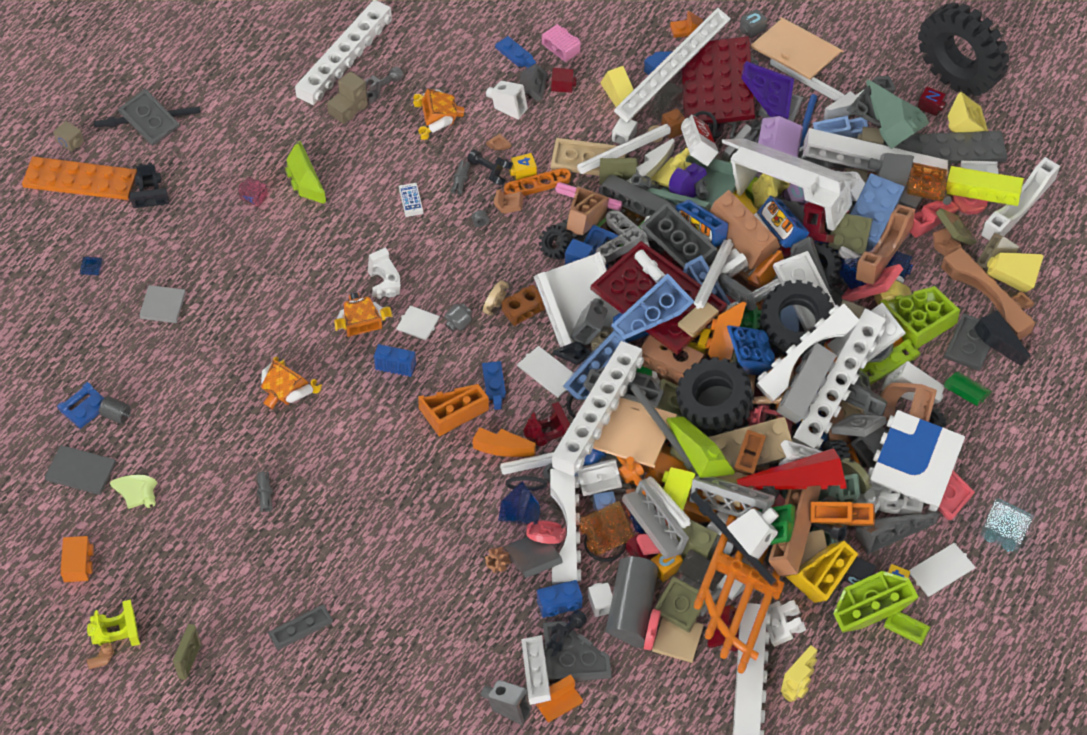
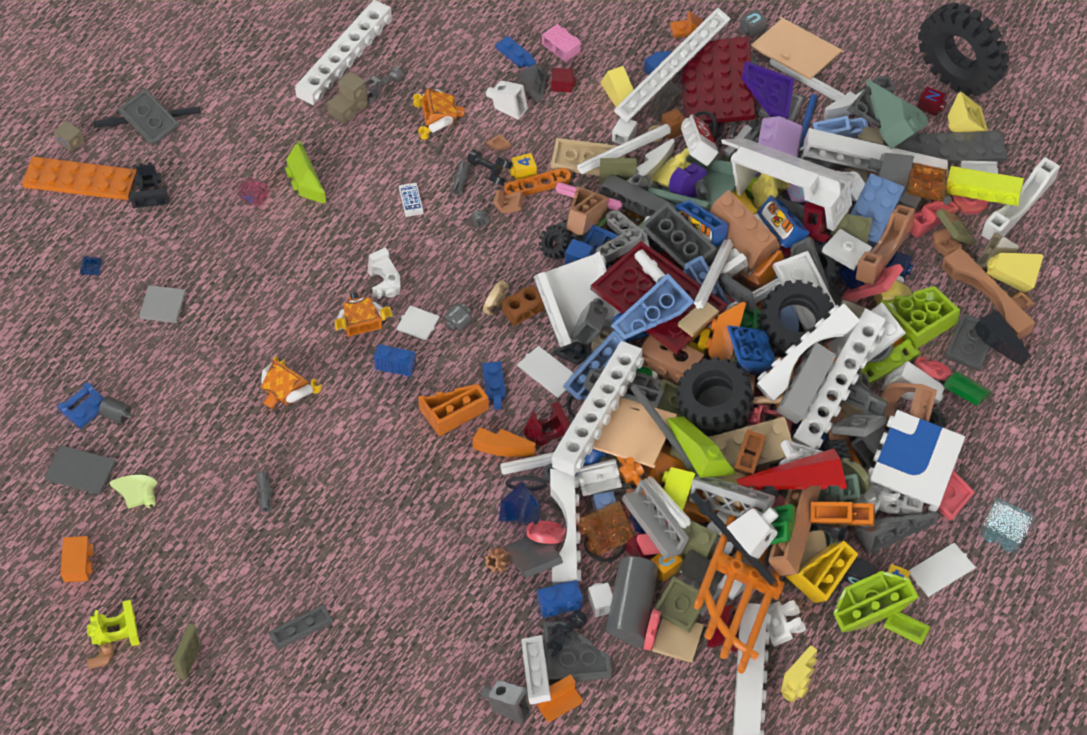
none -> white plate [822,229,872,270]
none -> coral tile [914,356,952,381]

